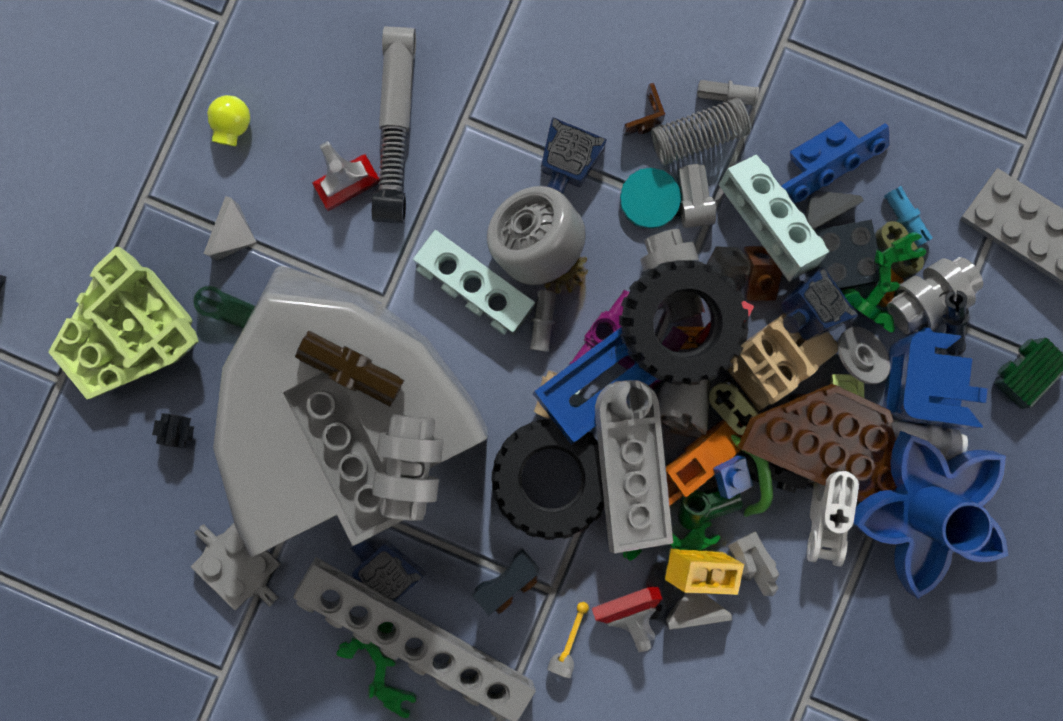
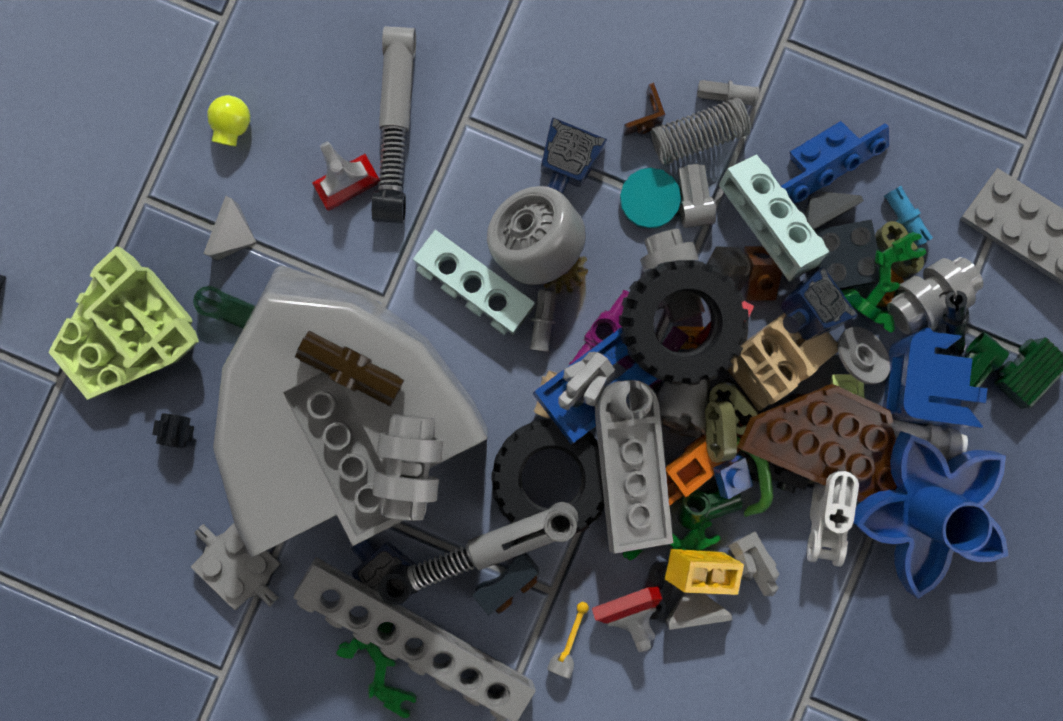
none -> piece [378,502,579,605]
none -> light grey rock [558,352,615,411]
none -> olive beam [705,400,737,463]
none -> dark green piece [965,332,1009,387]

